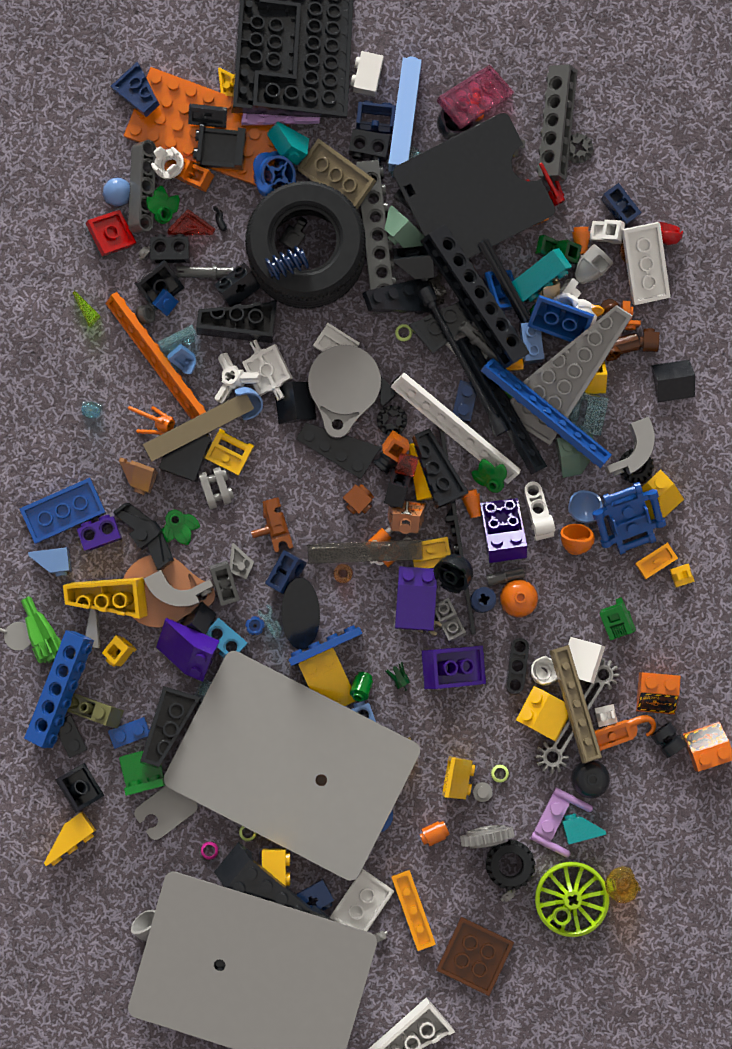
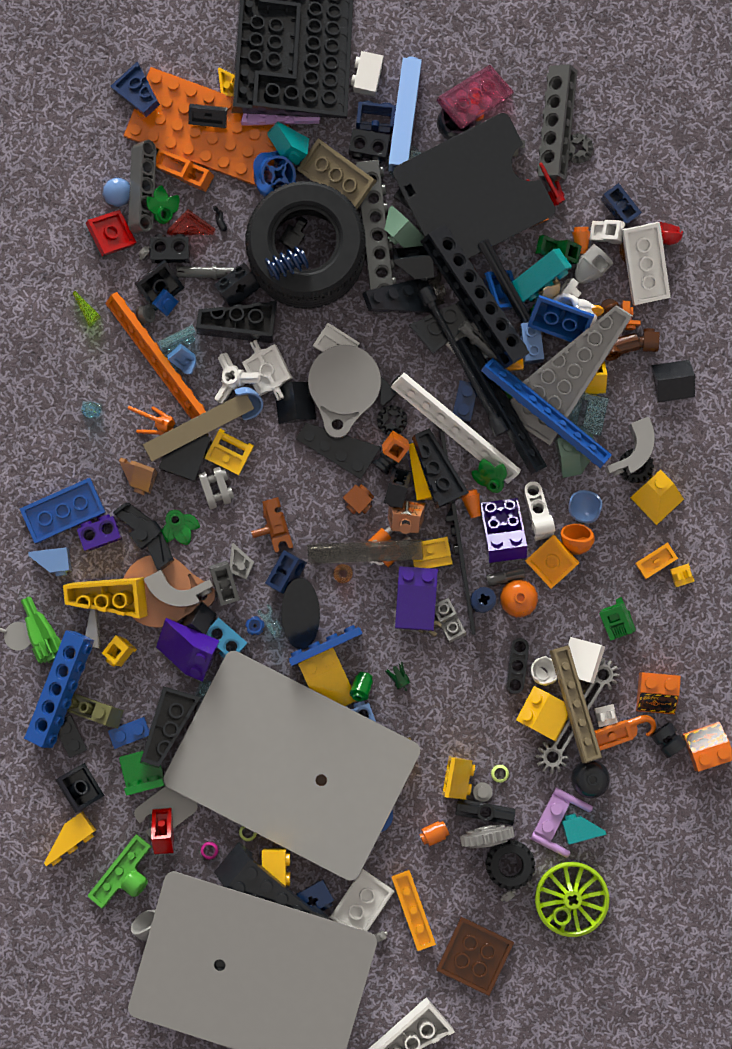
white piece [151,146,184,179] -> none
black panel [193,124,247,170] -> none
yellowish green piece [395,324,413,342] -> none
clear red tile [395,453,419,477] -> none
dark purple slope [421,646,486,689] -> none
black cylinder [433,554,473,594] -> none
blue brick [592,482,666,555] -> none
clear yellow hair [605,866,641,904] -> none
none -> bright green plate [88,834,152,909]
none -> red slope [151,808,174,855]
none -> black piece [455,799,516,826]
none -> light orange plate [525,535,580,589]

